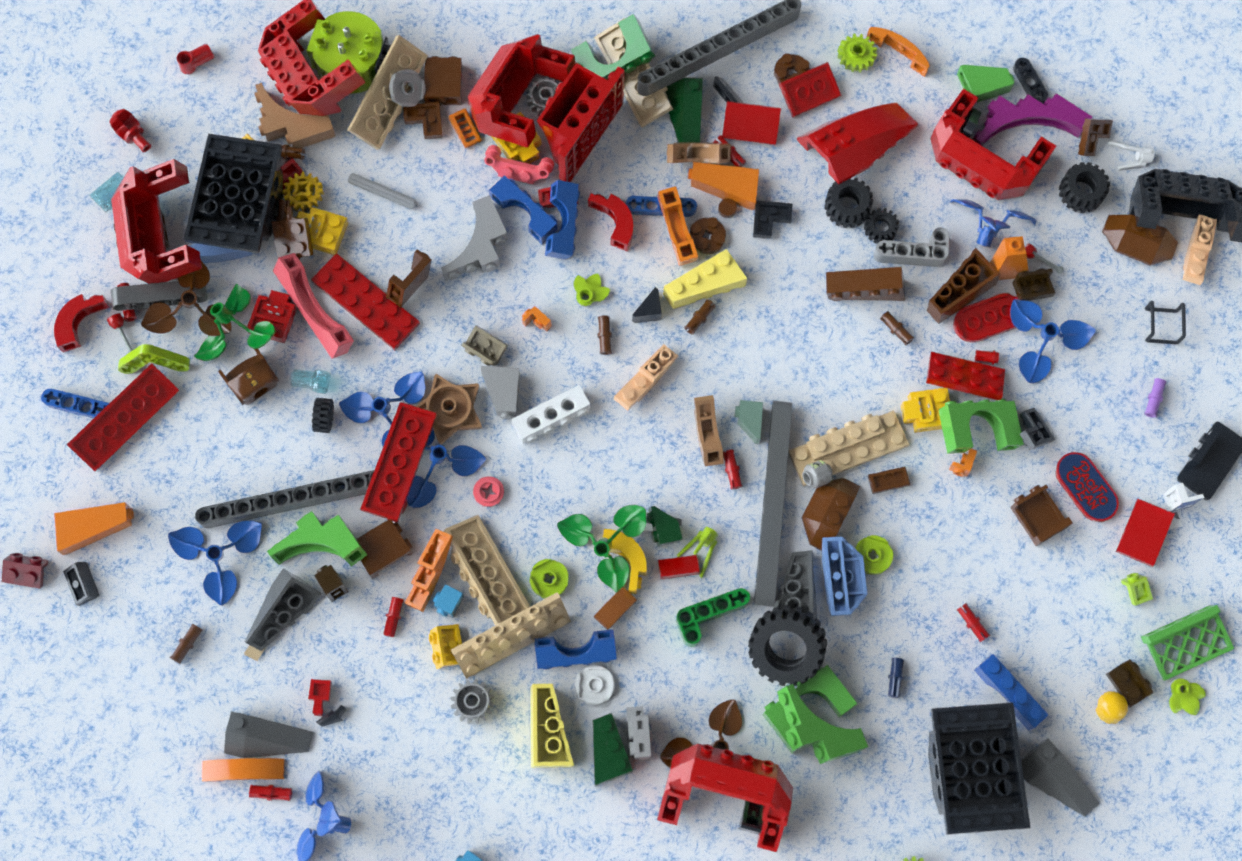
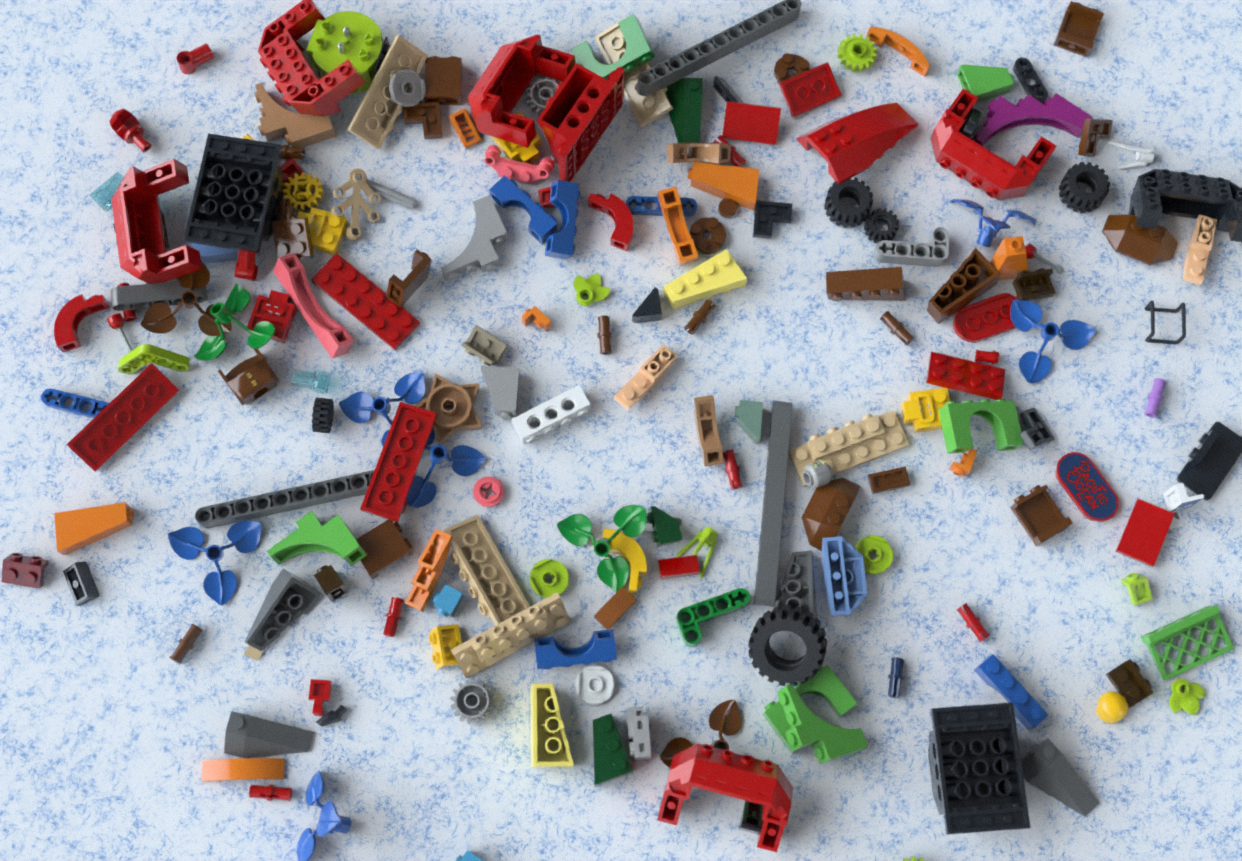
none -> red piece [234,250,258,281]
none -> tan plant [332,168,381,241]
none -> reddish brown panel [1053,1,1104,57]

